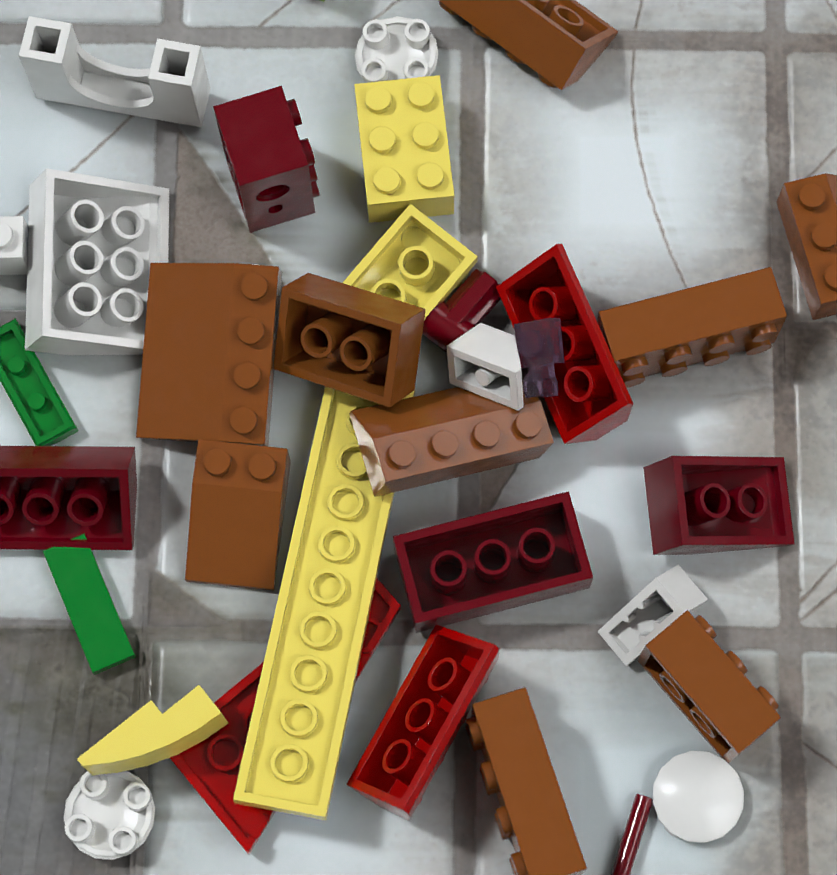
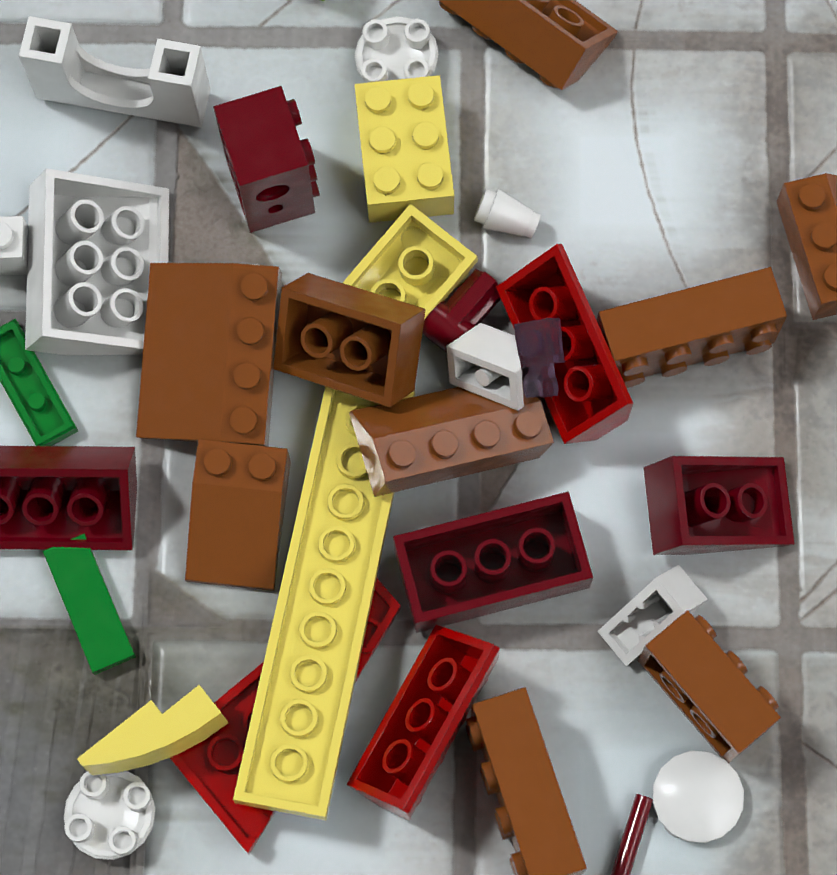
none -> white cone [474,188,541,238]

